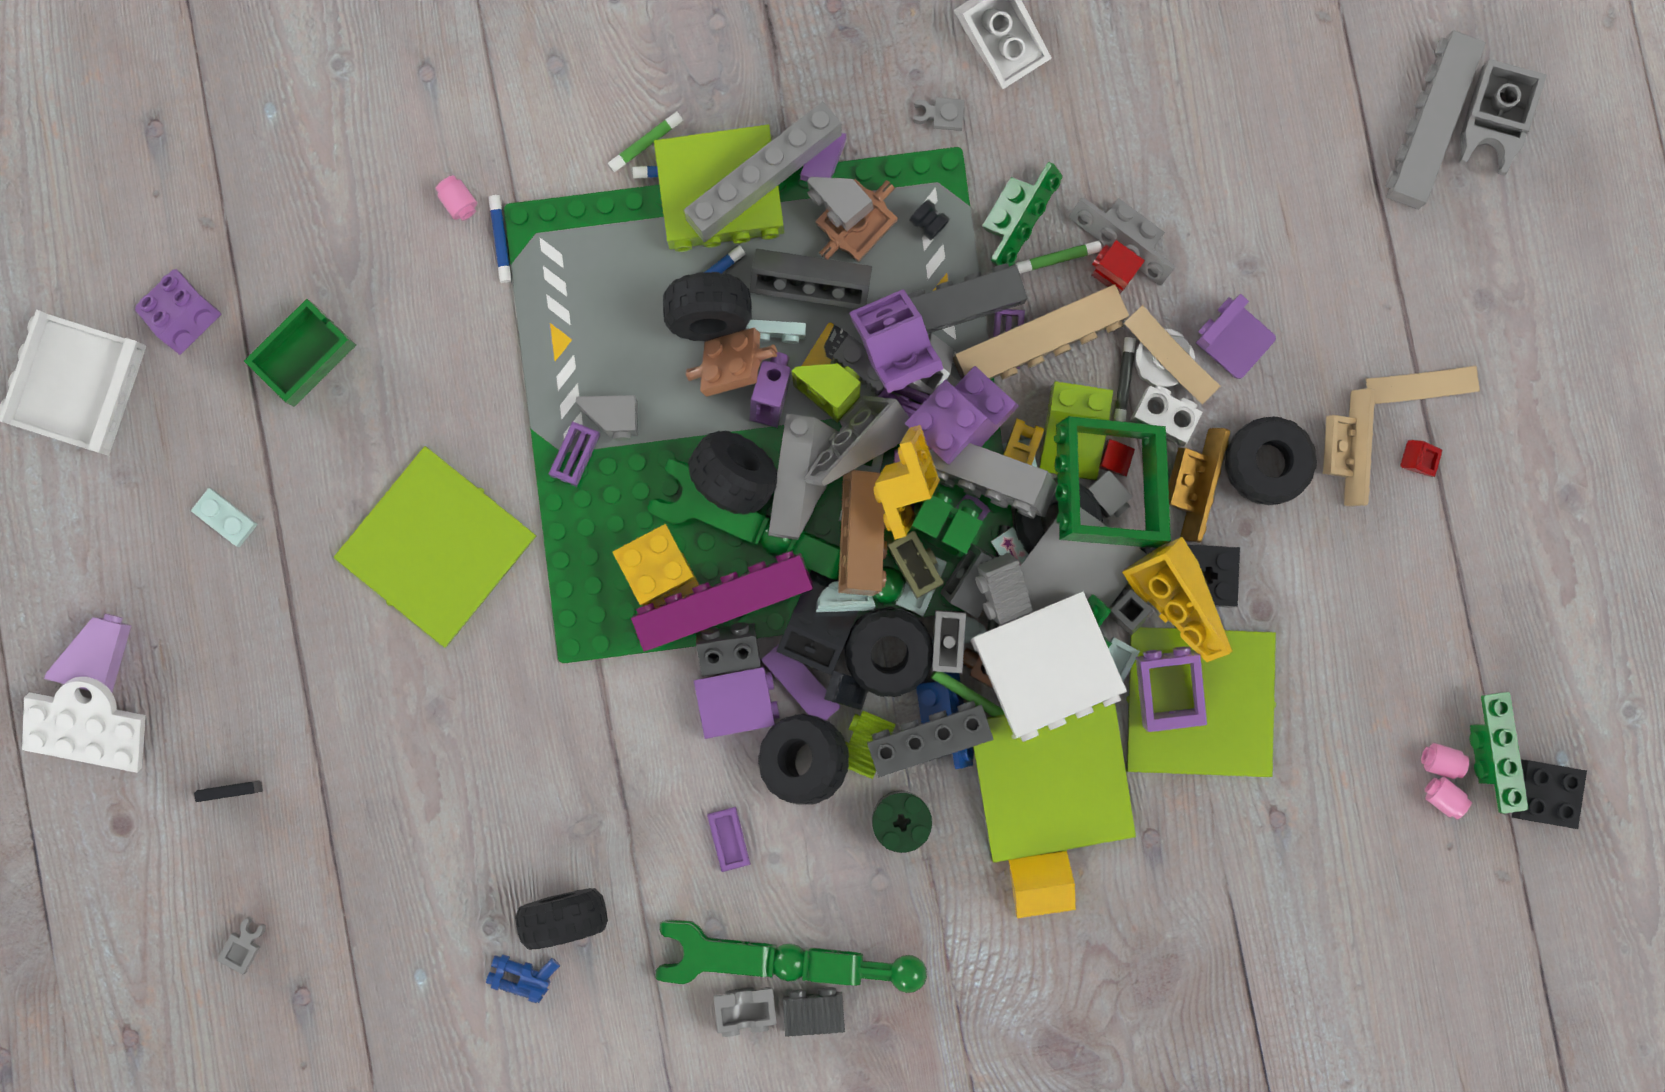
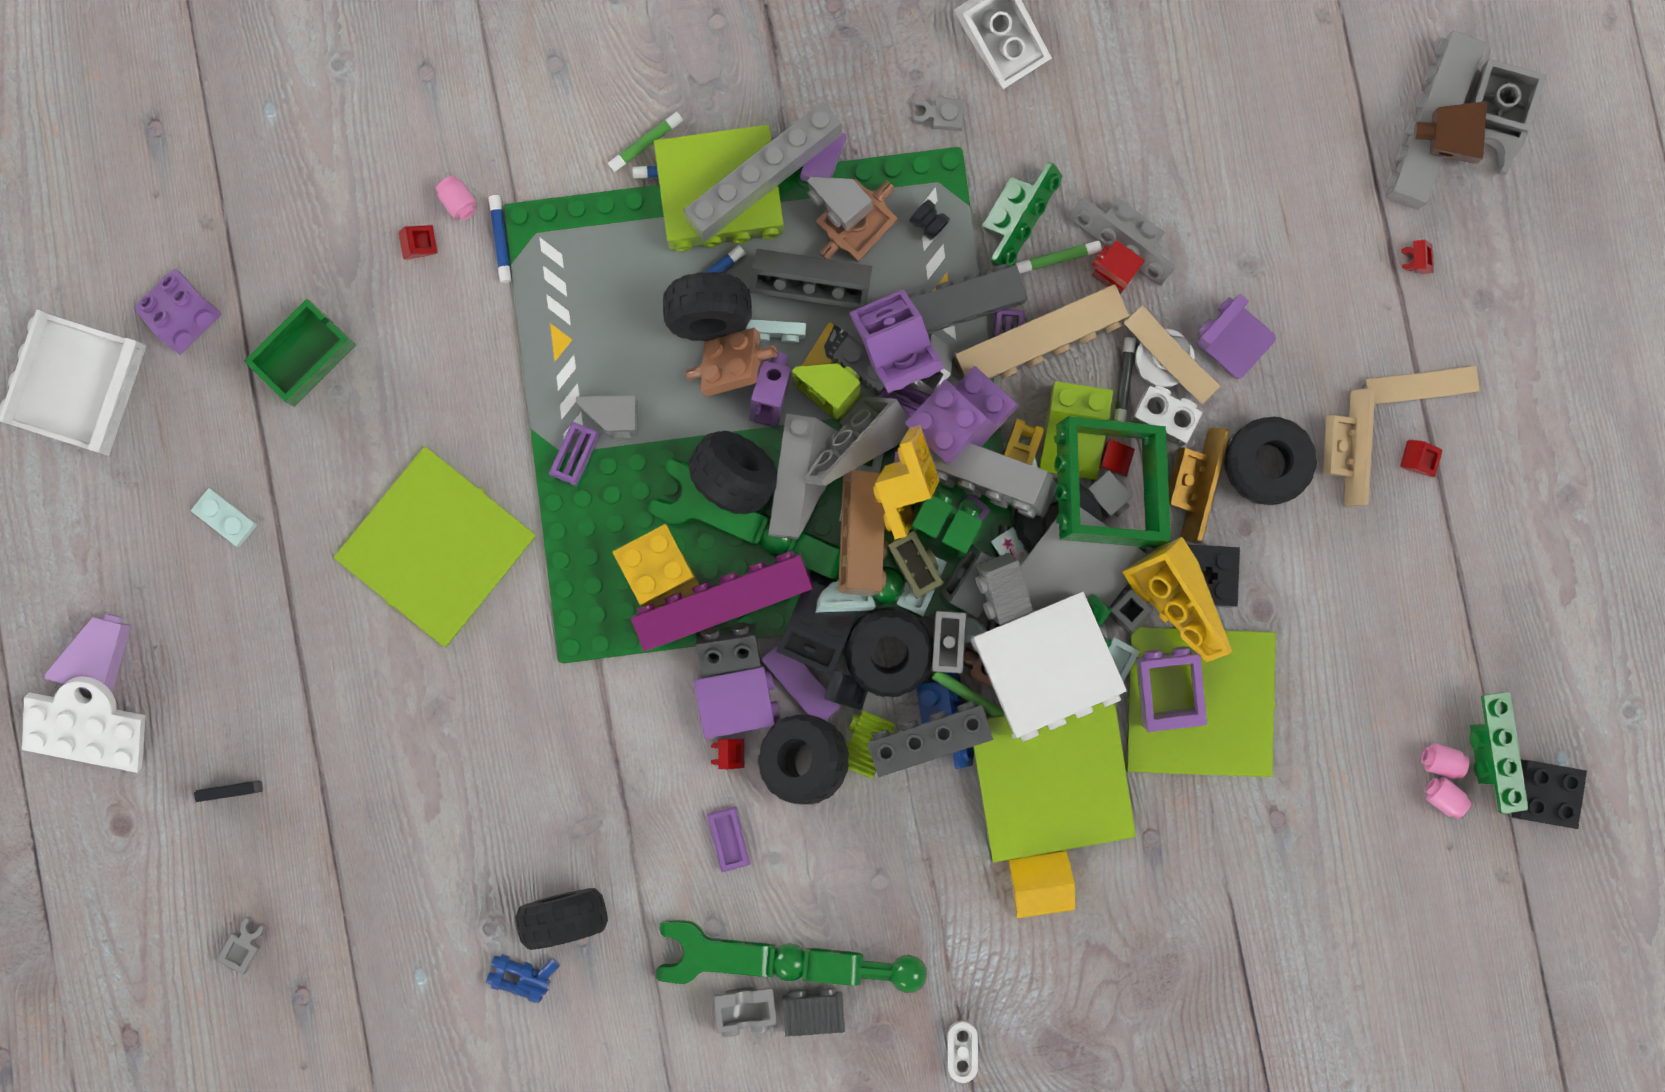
dark green brick [872,790,932,853] -> none
none -> red slope [399,225,438,260]
none -> red tile [711,739,745,769]
none -> white plate [947,1020,978,1083]
none -> red tile [1401,239,1434,274]
none -> reddish brown torso [1414,102,1487,164]

